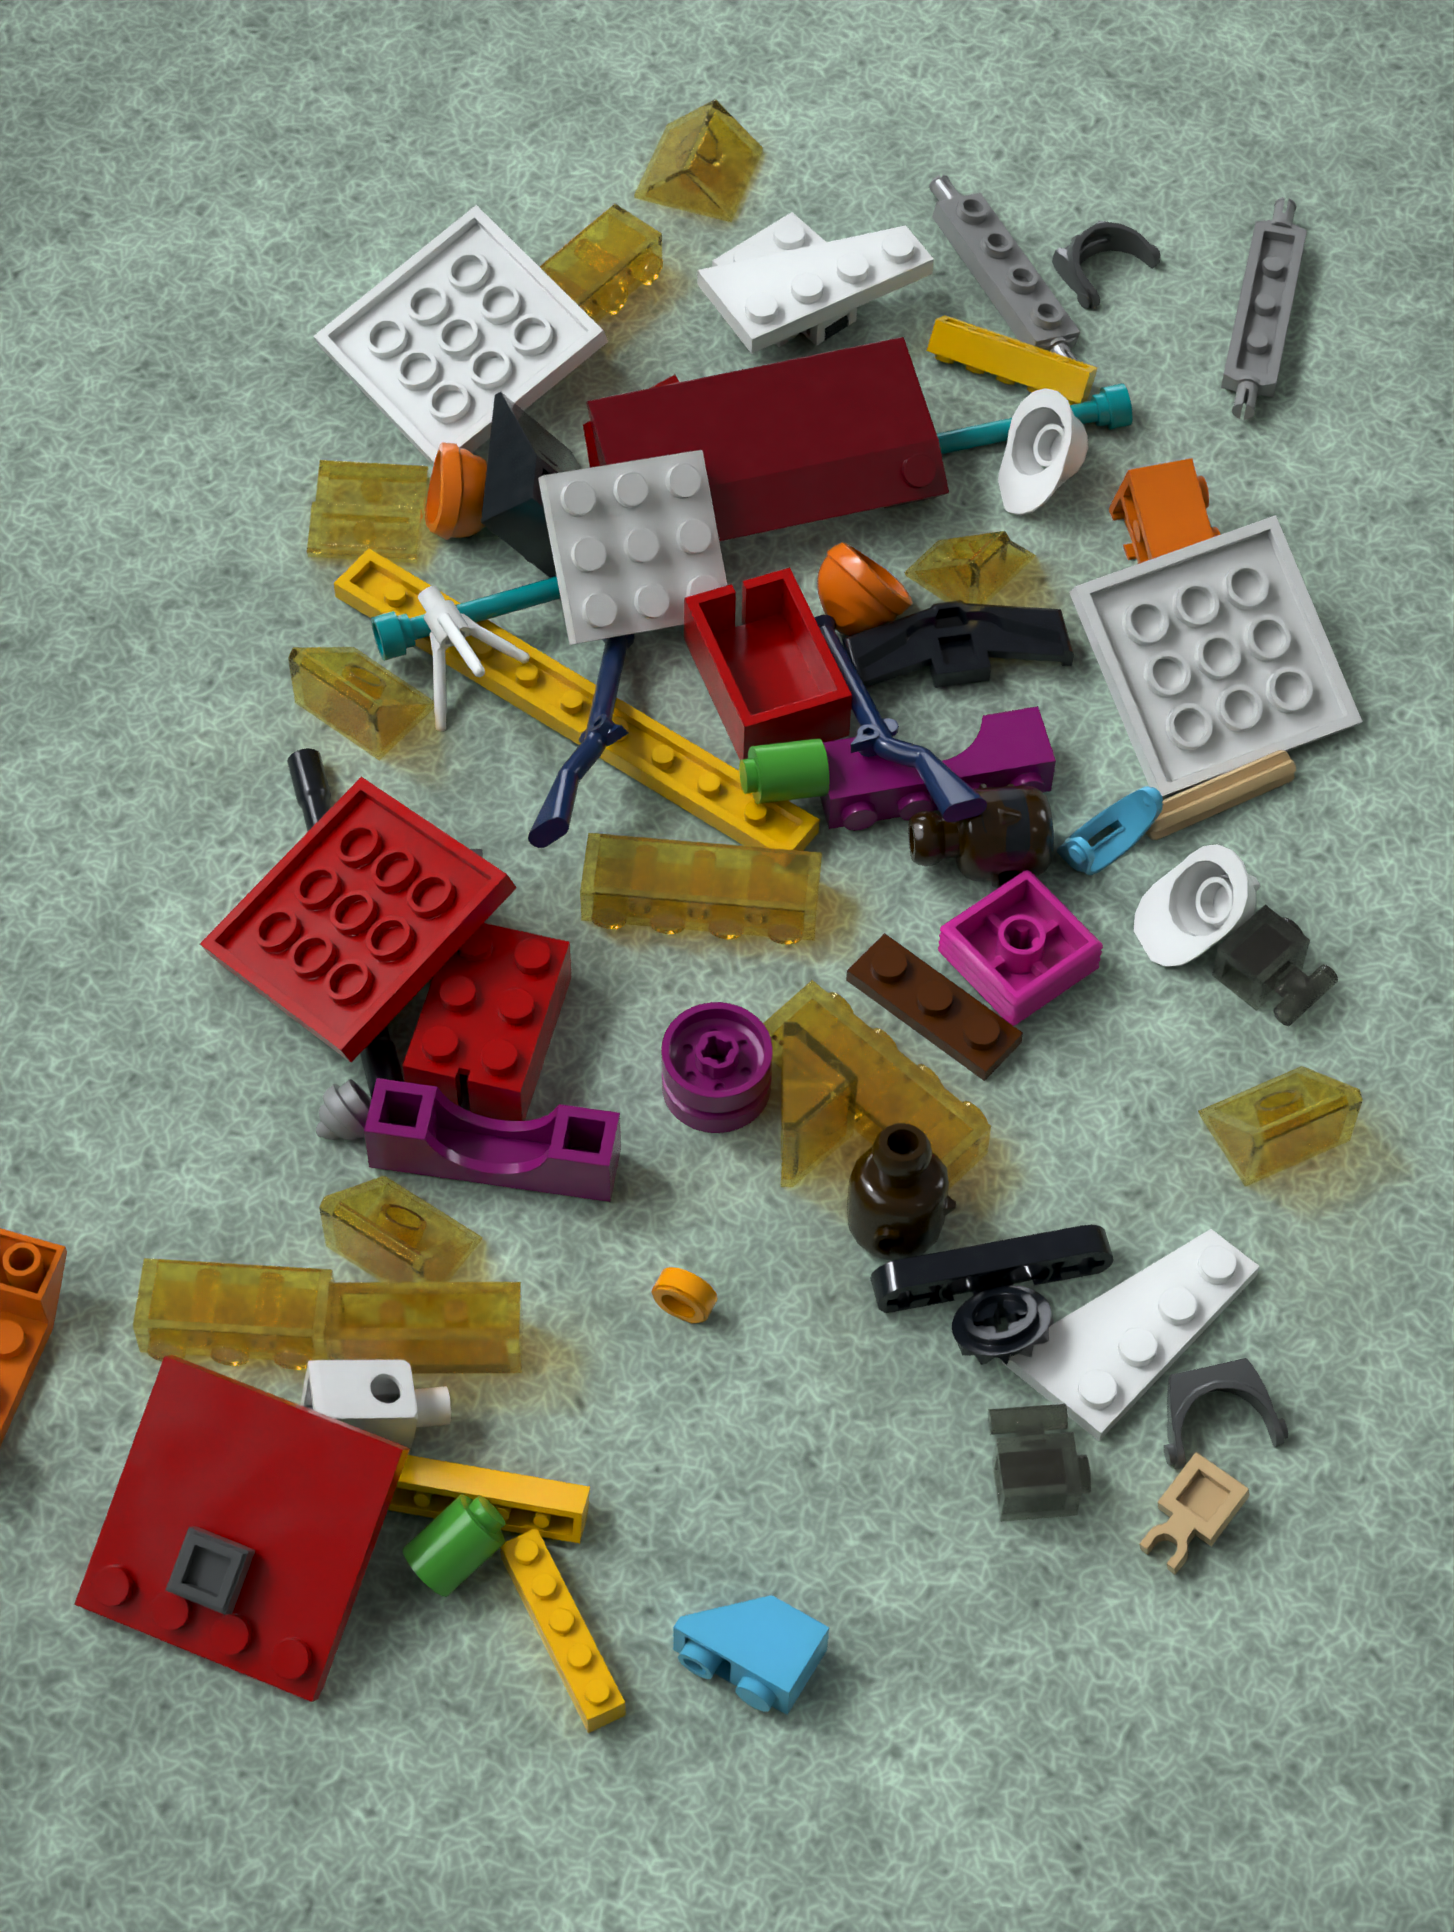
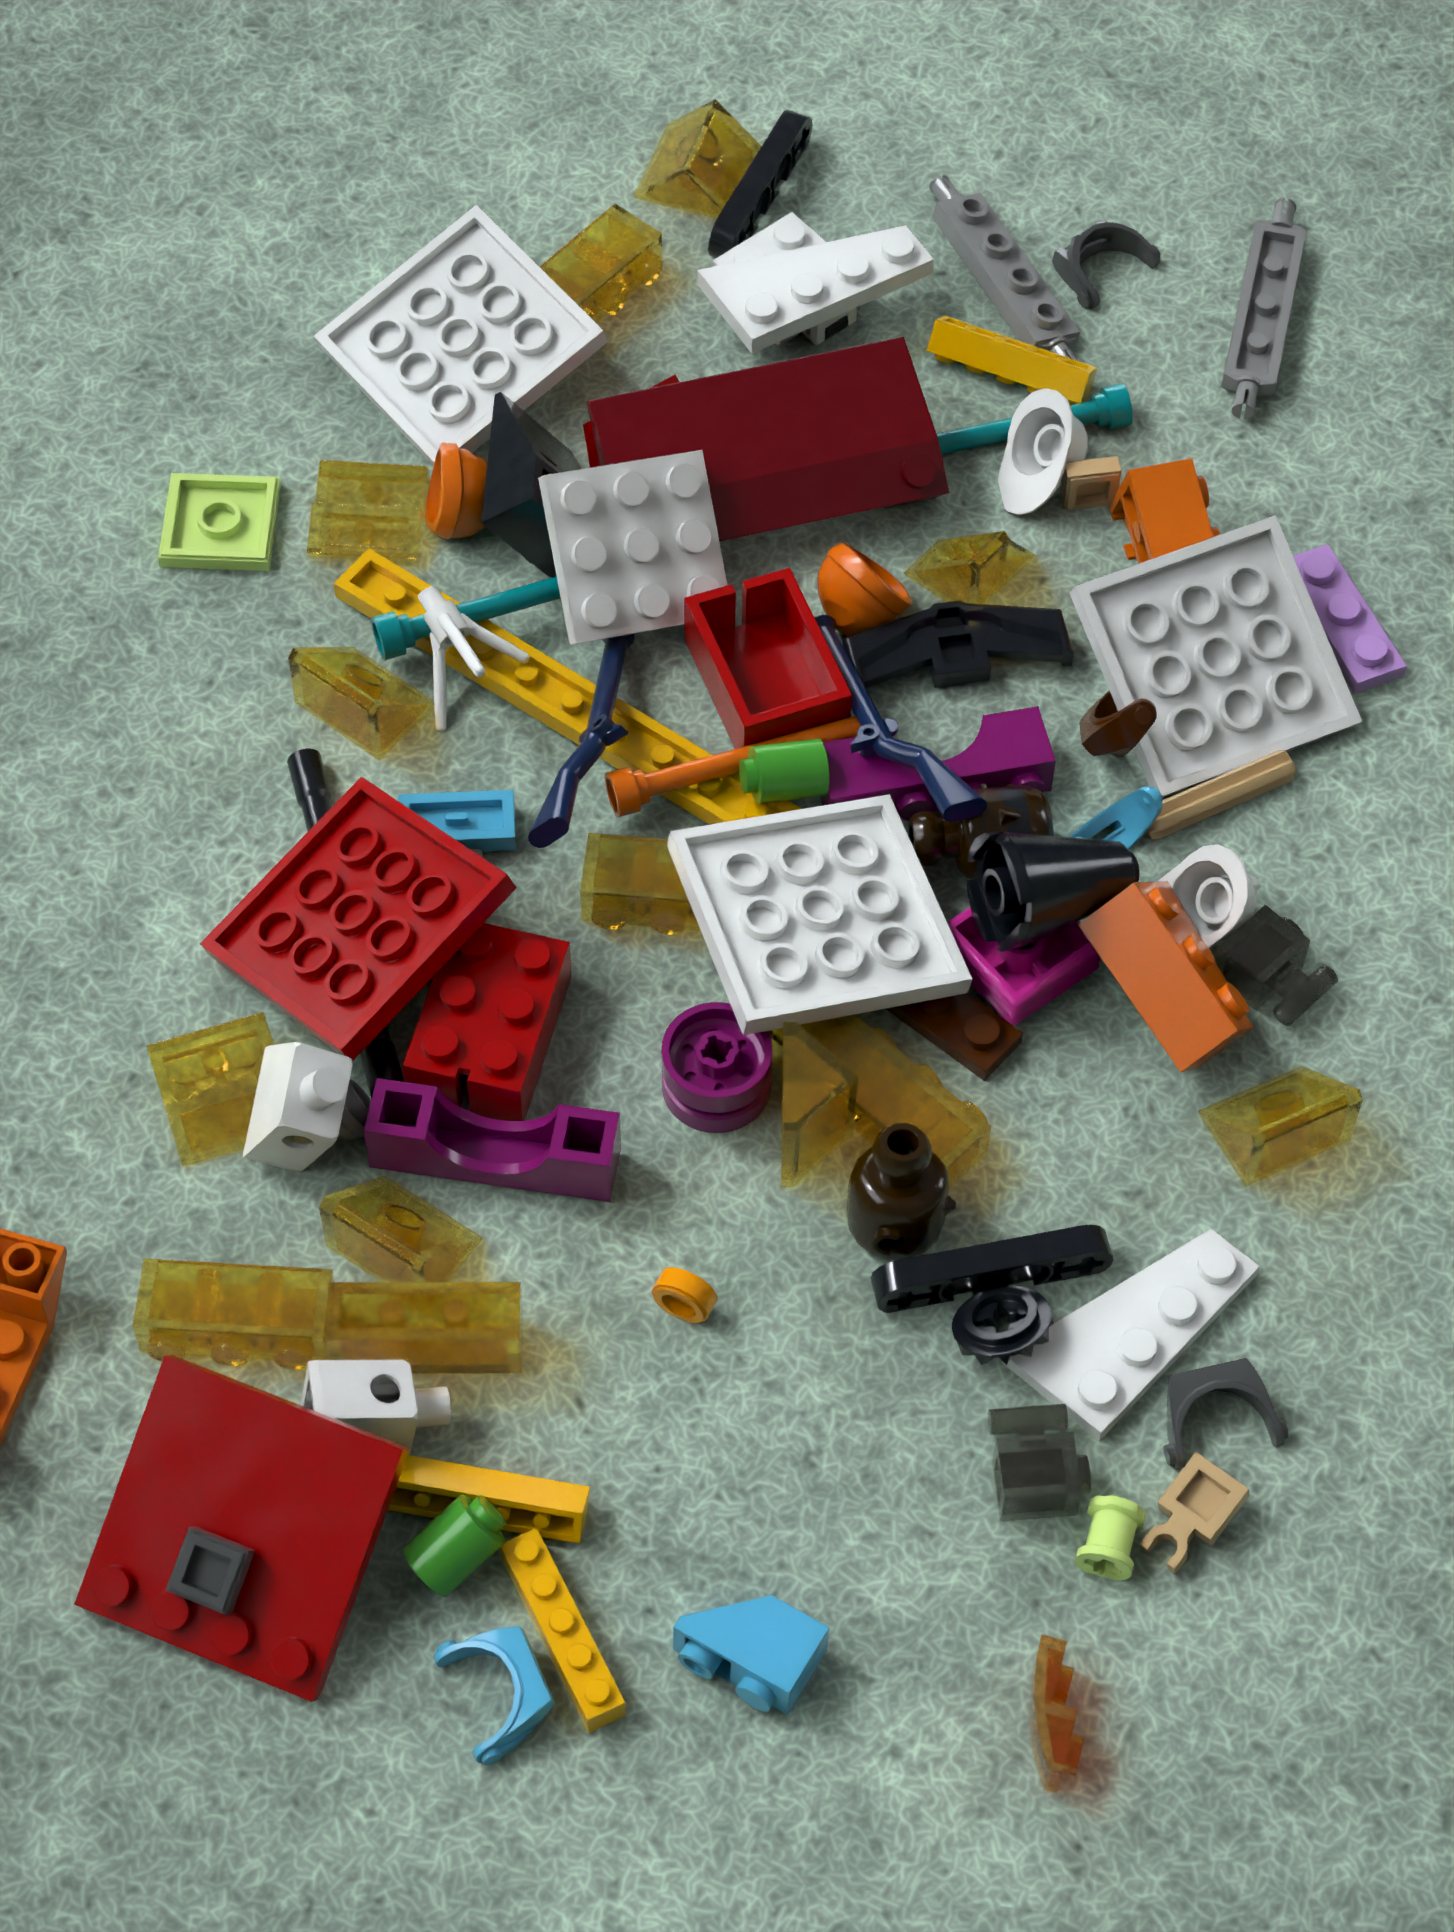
none -> clear yellow slope [146,1012,274,1167]
none -> yellowish green tile [158,473,281,571]
none -> white torso [242,1042,353,1172]
none -> medium azure plate [398,790,516,852]
none -> medium azure helmet [434,1626,555,1765]
none -> orange piece [605,716,861,817]
none -> white plate [667,794,972,1035]
none -> black beam [708,109,813,258]
none -> black cone [967,831,1140,952]
none -> clear orange slope [1029,1634,1085,1793]
none -> tan tile [1060,456,1122,510]
none -> yellowish green bush [1075,1495,1146,1581]
none -> orange wedge [1078,881,1254,1072]
none -> reddish brown helmet [1079,690,1157,758]
none -> lavender plate [1293,544,1407,693]

